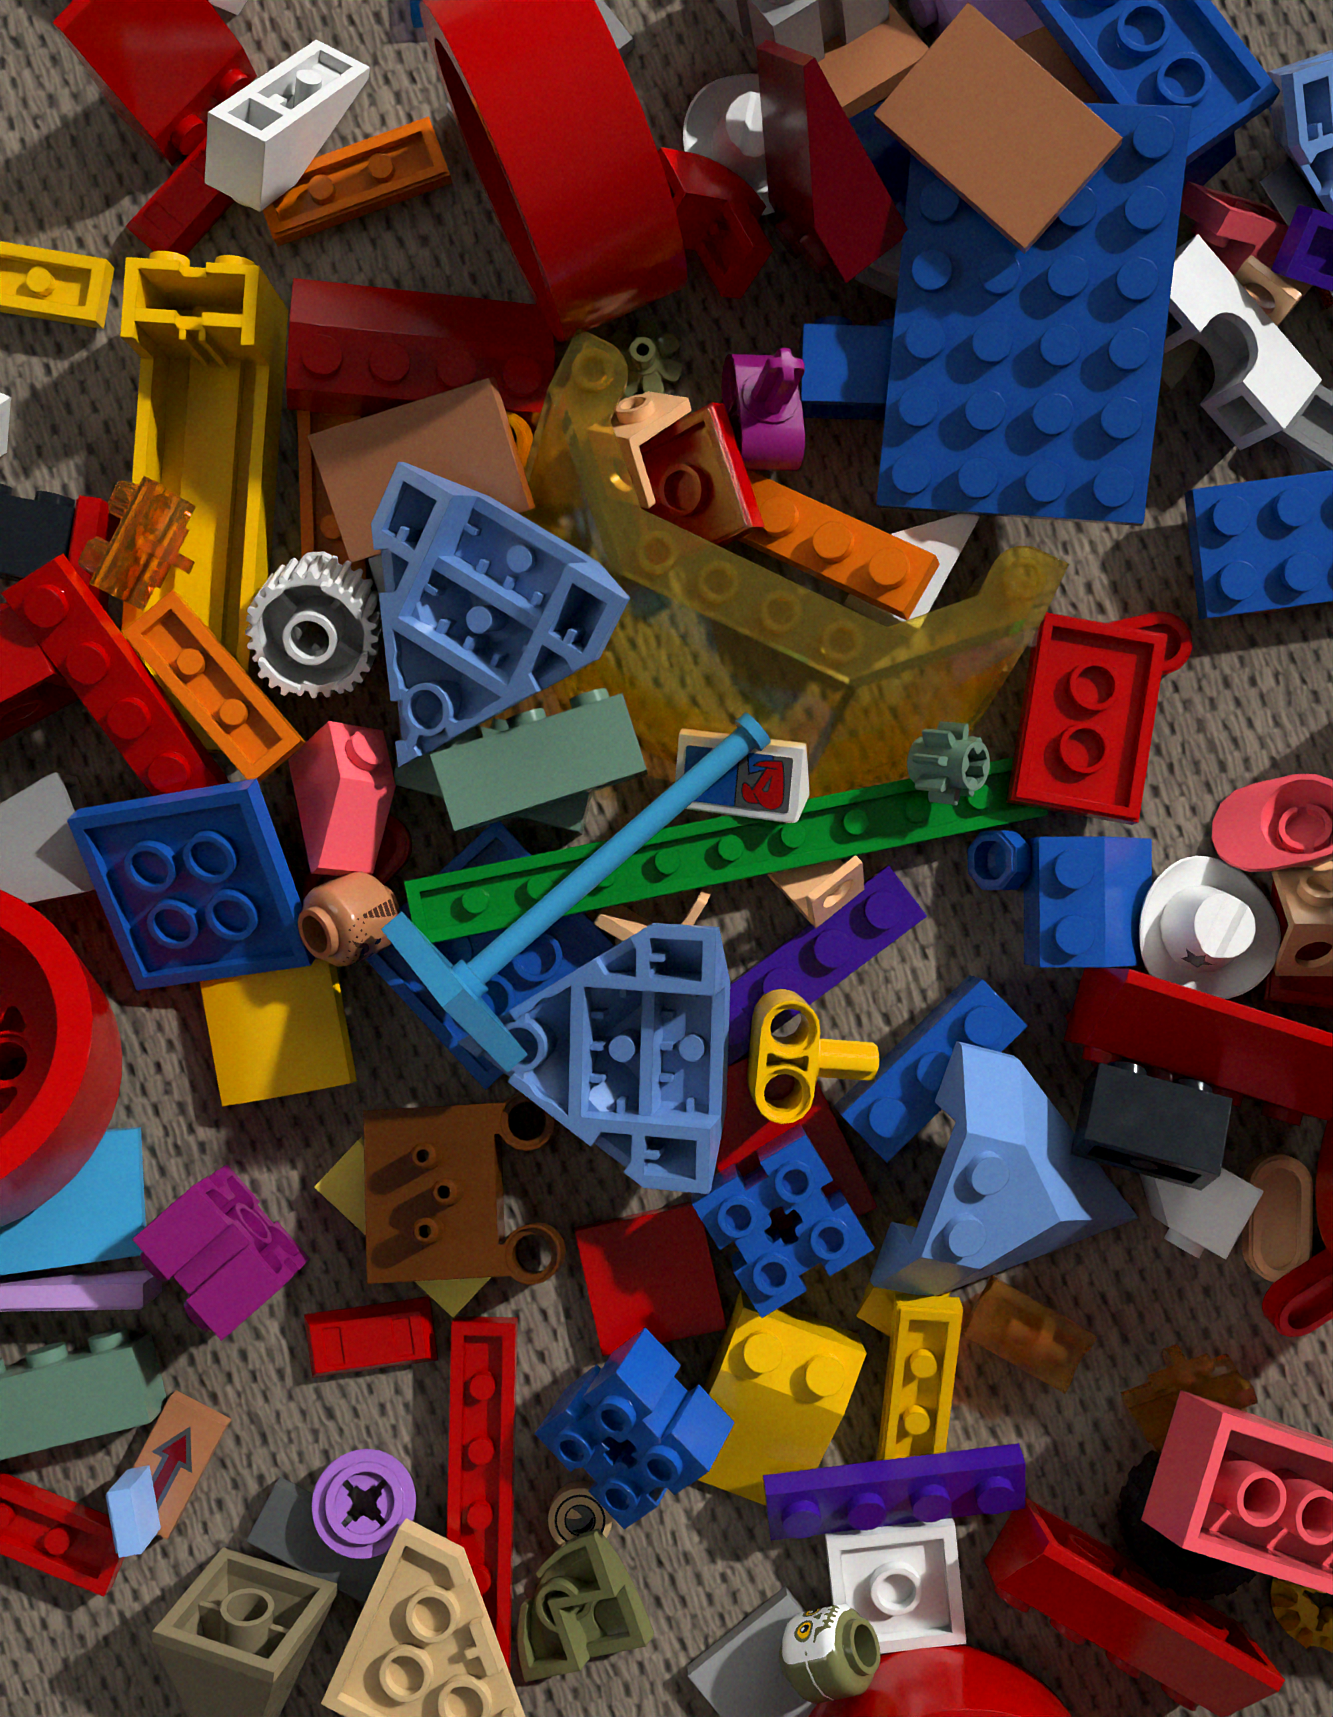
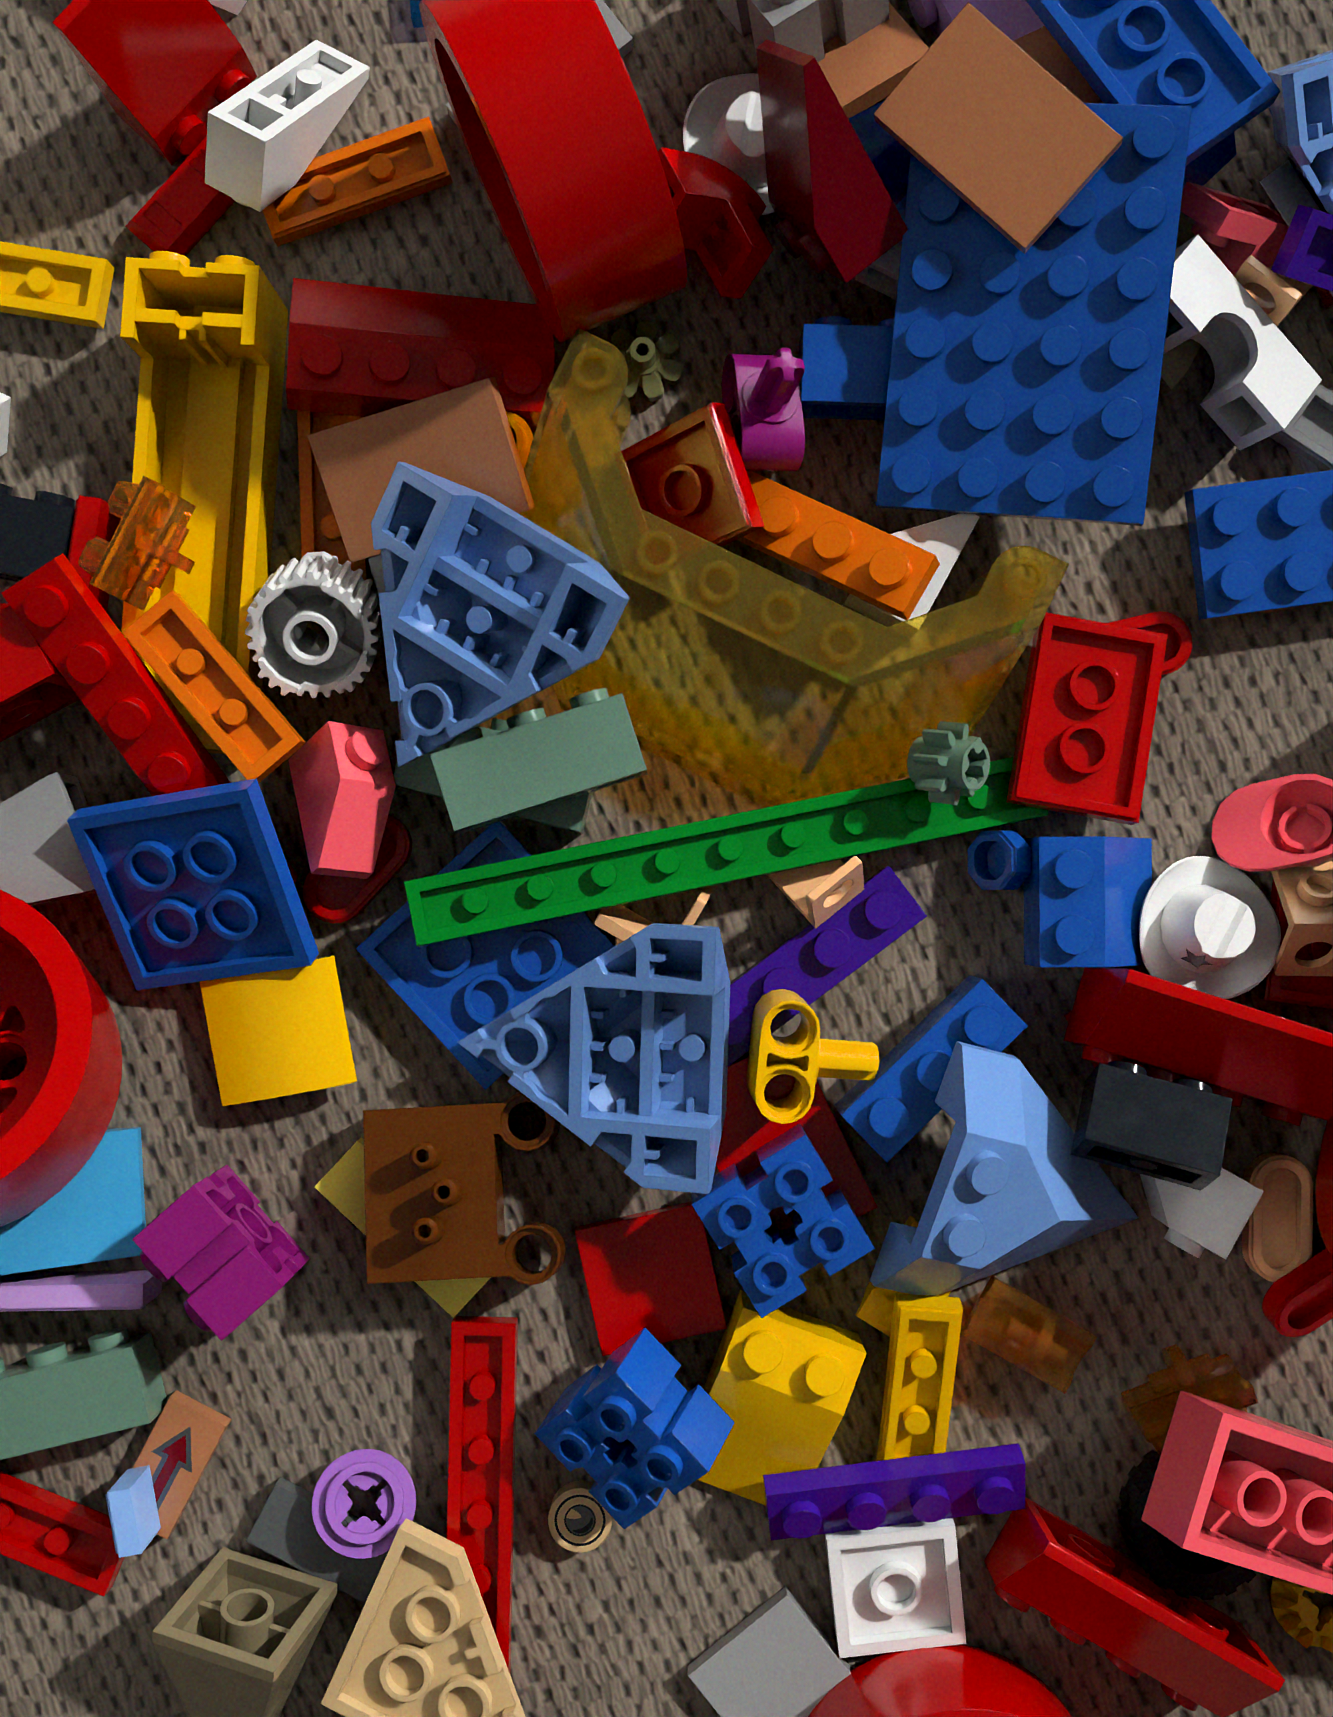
nougat head [298,871,399,967] -> none
red tile [304,1296,438,1378] -> none
dark azure tile [381,712,771,1073] -> none
olive brick [517,1529,655,1682] -> none
light nougat bracket [586,391,692,508] -> none
slope [675,728,810,823] -> none
olive head [779,1604,880,1704] -> none

